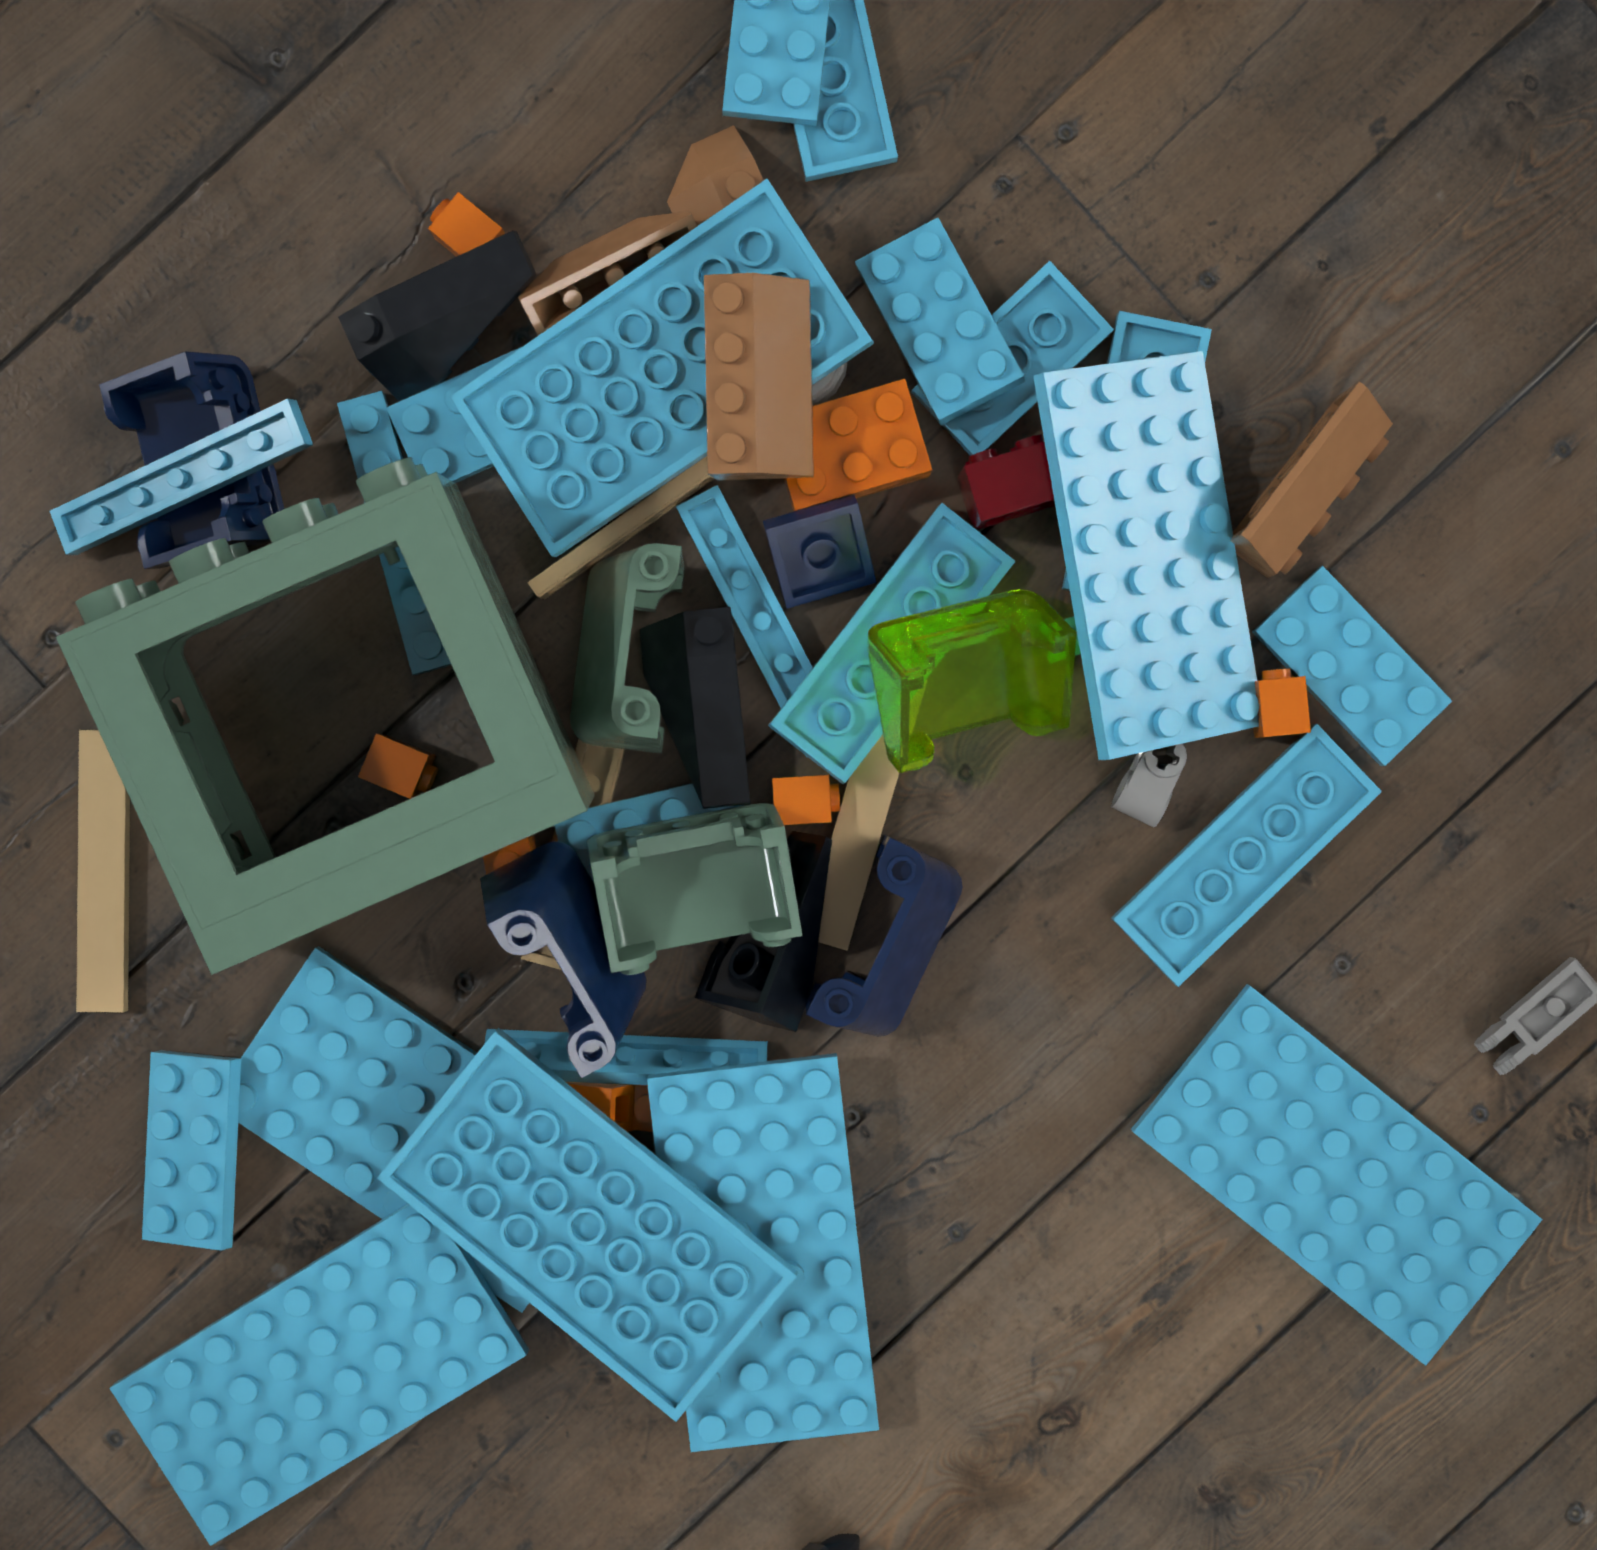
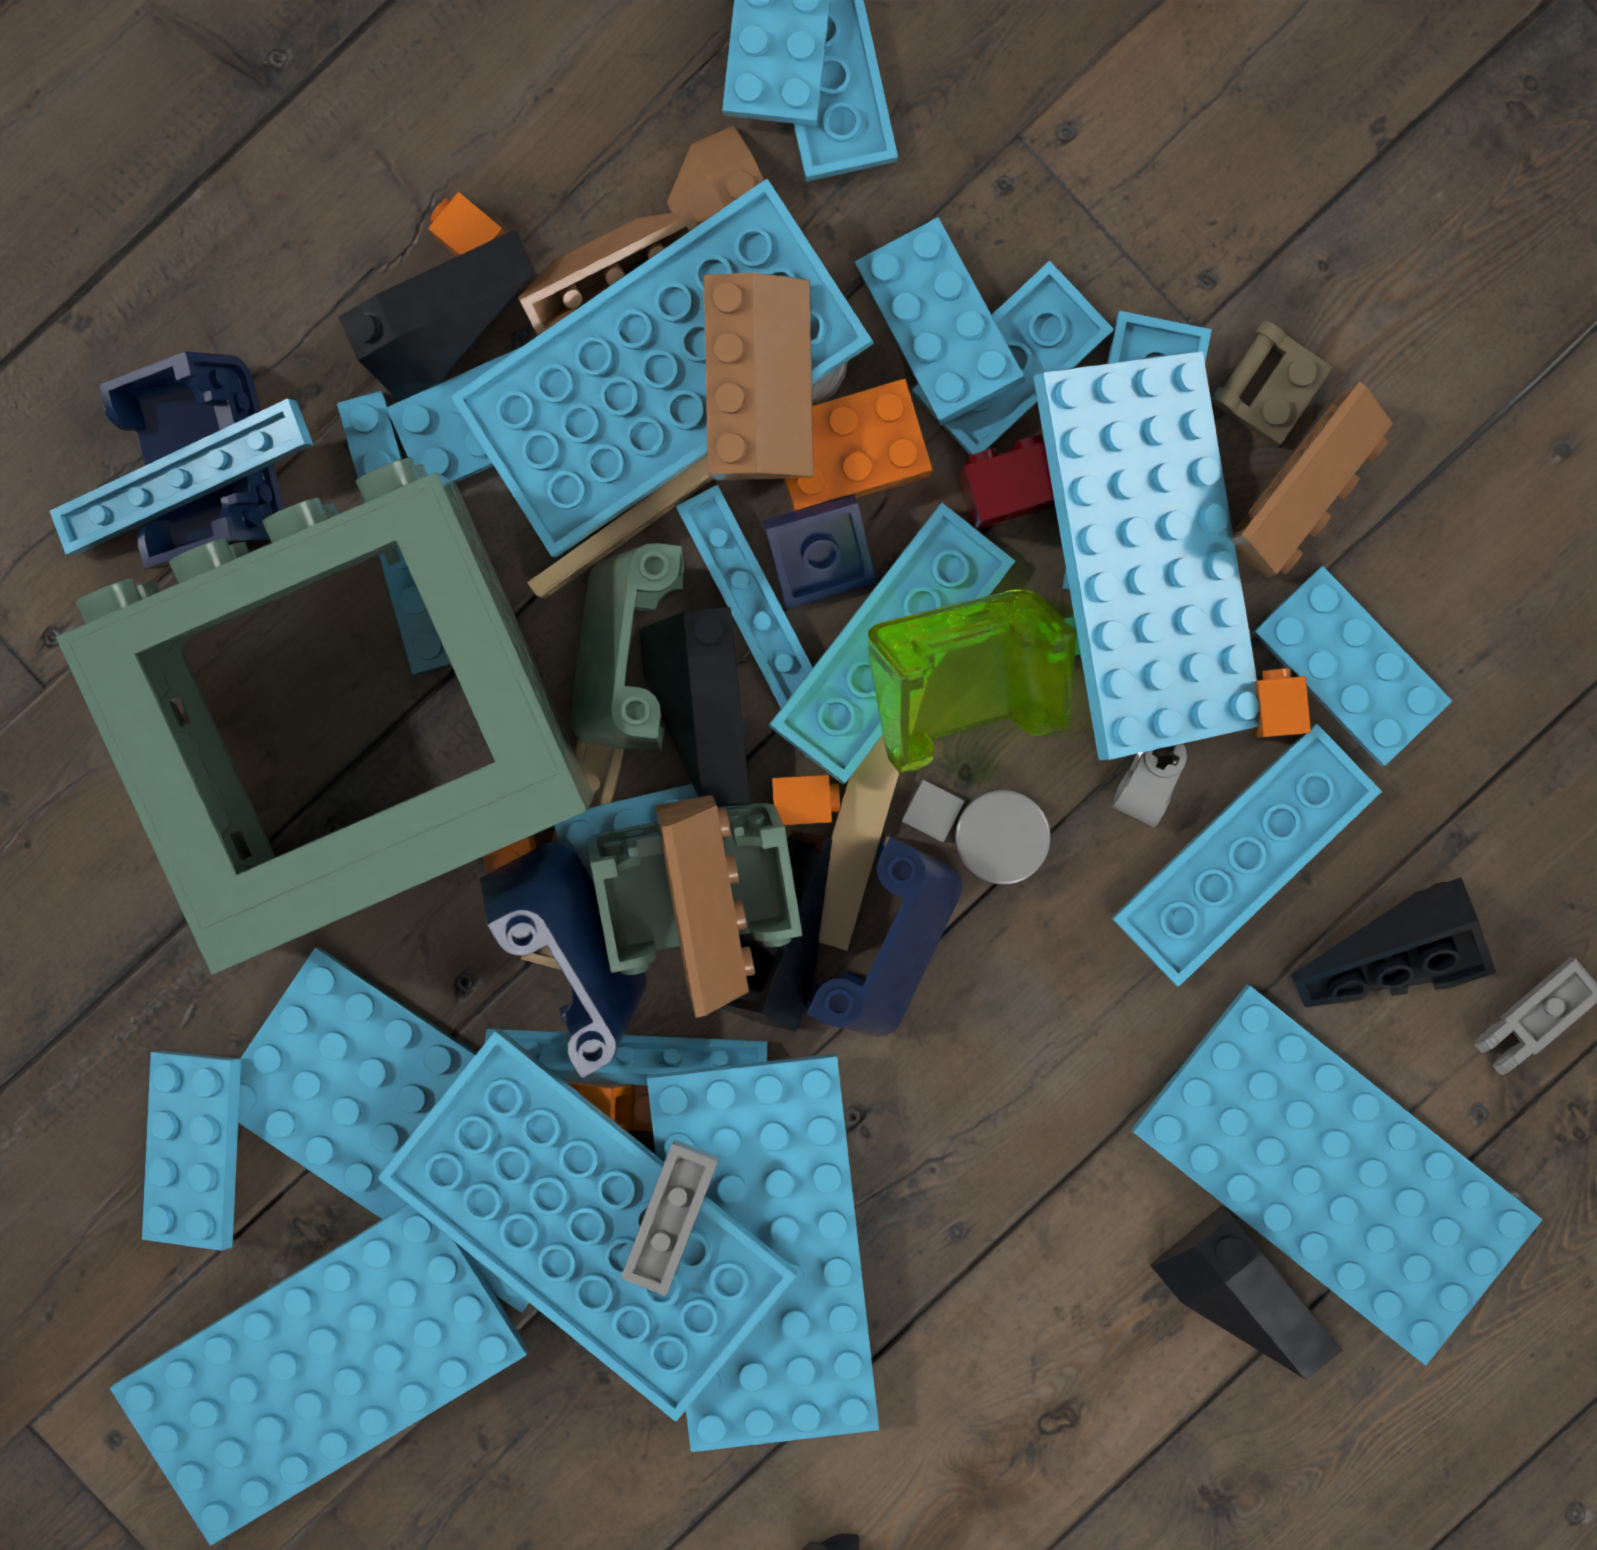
tan tile [76,730,130,1013] -> none
orange brick [358,733,438,799] -> none
none -> light grey plate [621,1139,720,1296]
none -> medium nougat slope [655,795,755,1018]
none -> light grey tile [901,779,965,843]
none -> light grey tile [955,790,1050,884]
none -> black wedge [1150,1206,1342,1380]
none -> dark tan plate [1211,320,1333,447]
none -> black wedge [1291,877,1497,1007]

